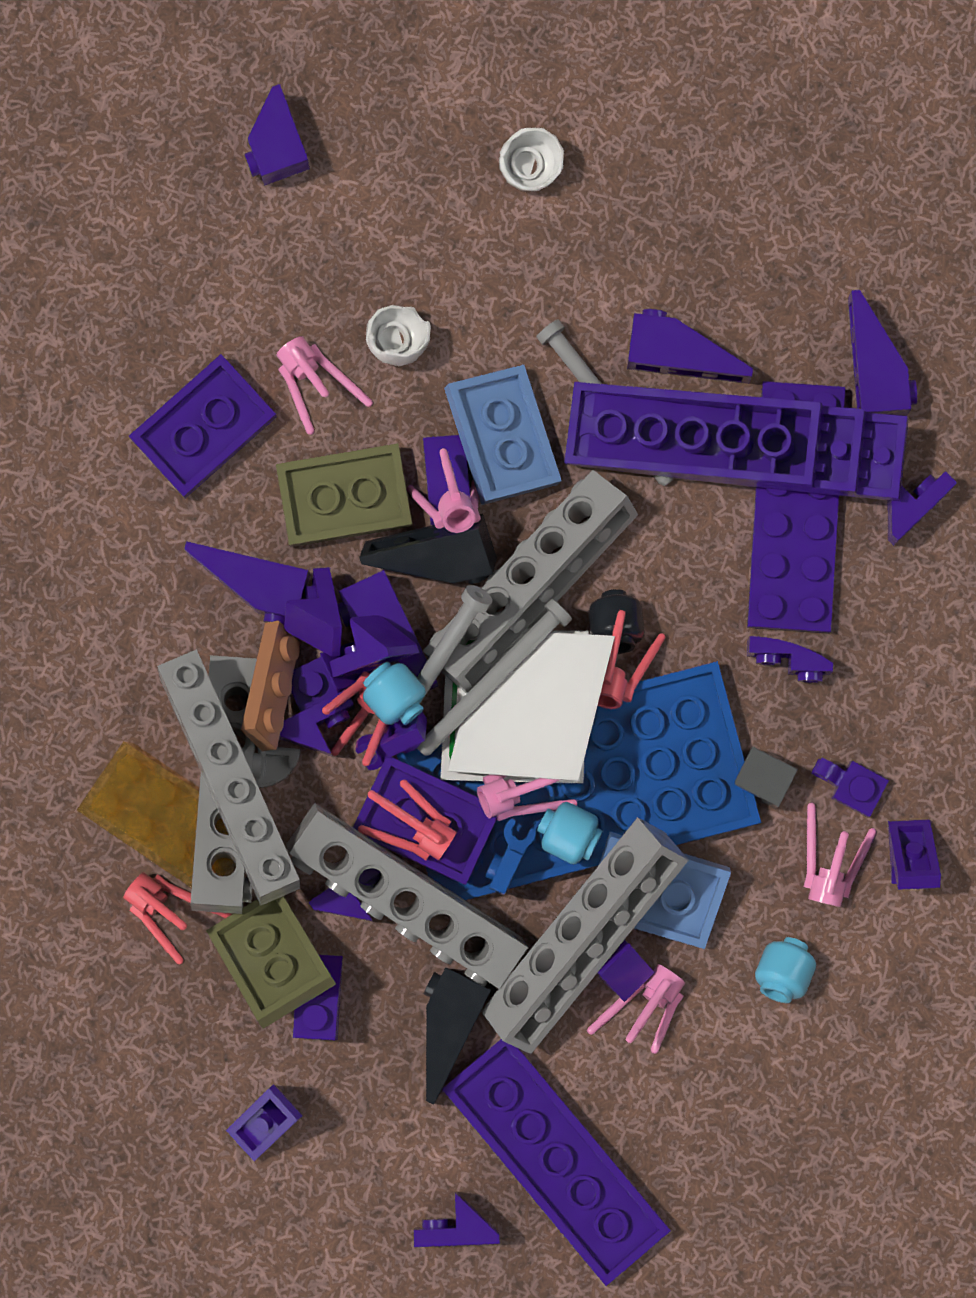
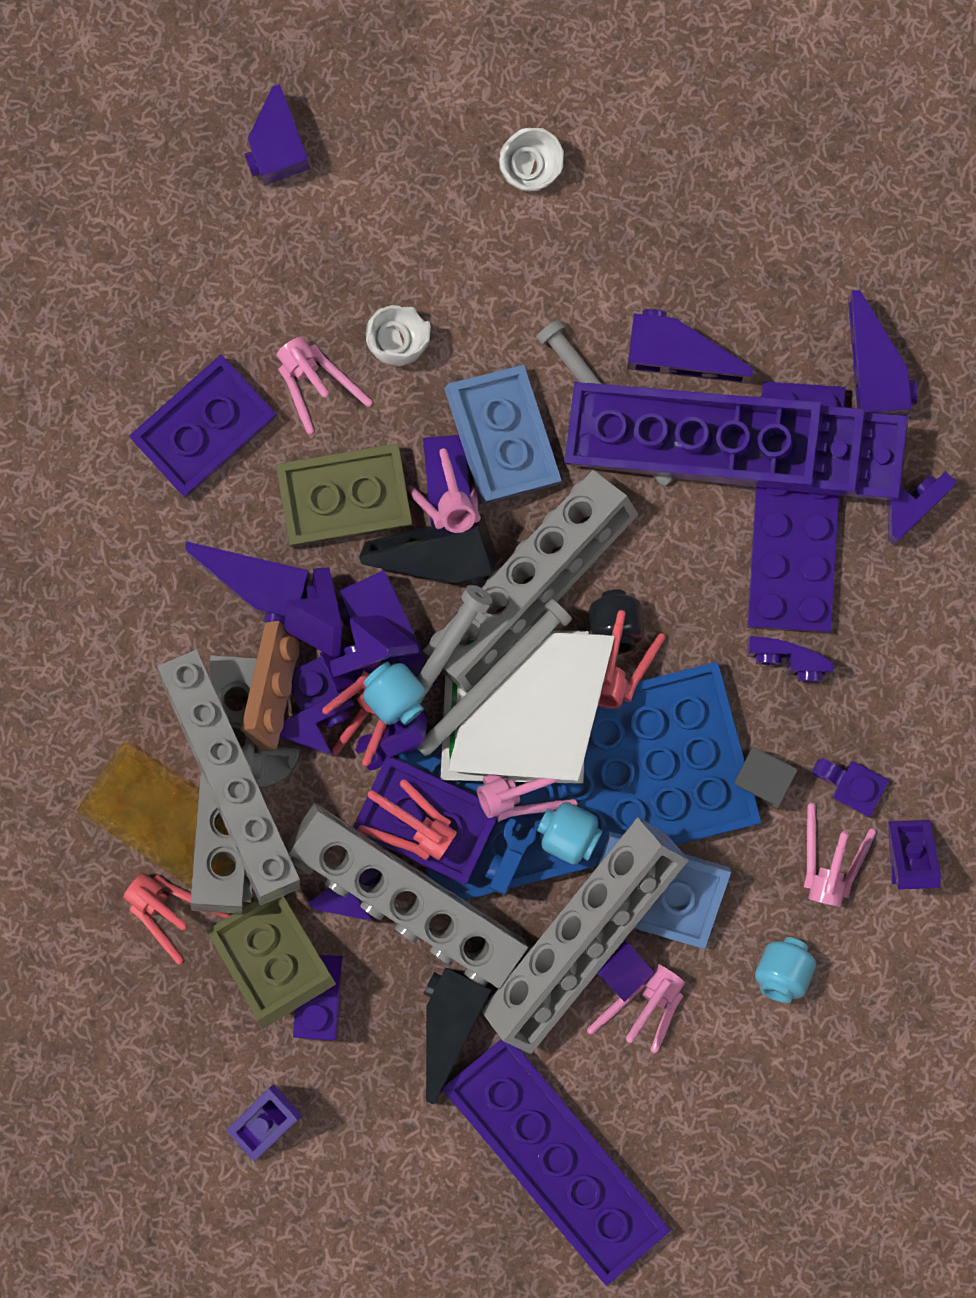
dark purple slope [414,1192,500,1247] -> none

